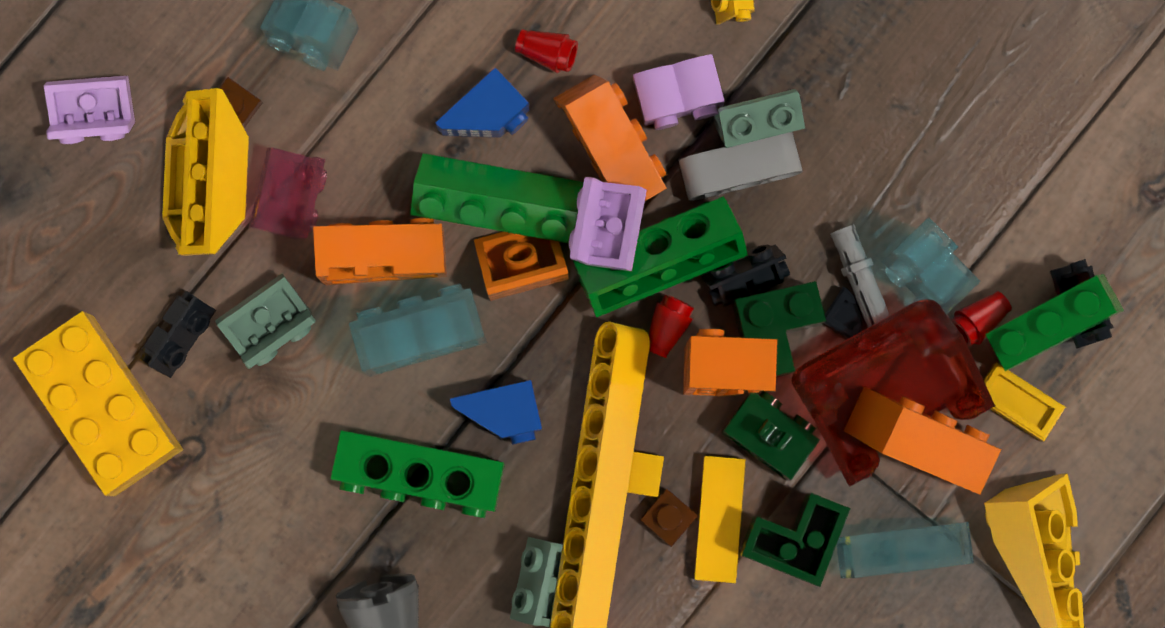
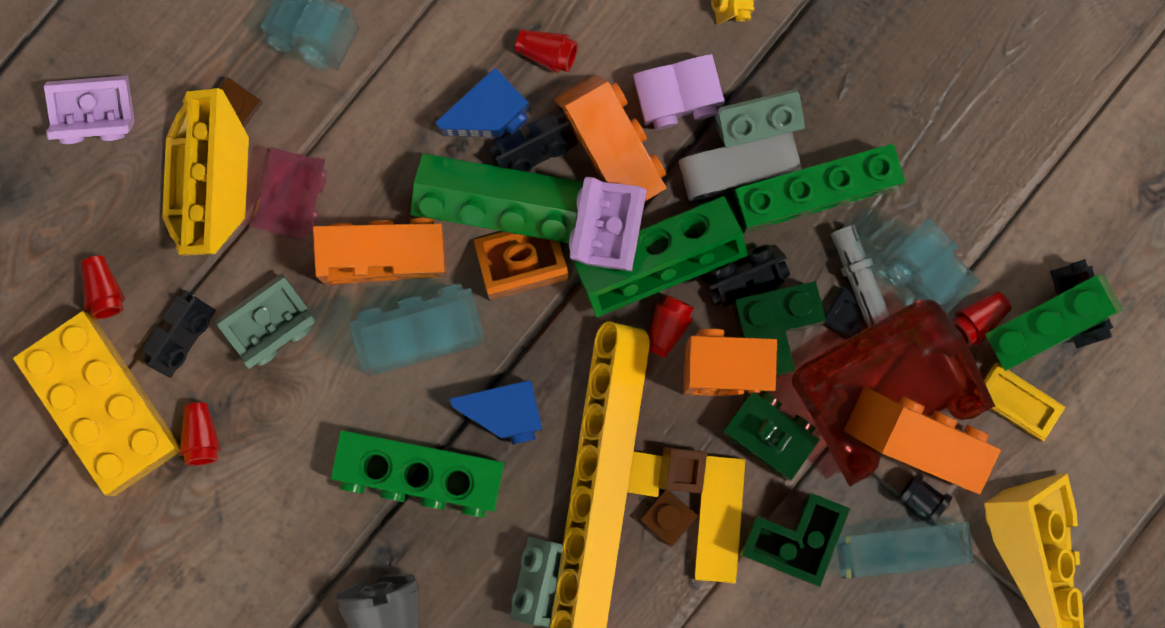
none -> red cone [81,255,125,319]
none -> red cone [180,403,221,466]
none -> black hinge [490,112,577,172]
none -> reddish brown plate [658,447,707,493]
none -> green brick [732,143,906,234]
none -> black bush [897,472,952,526]

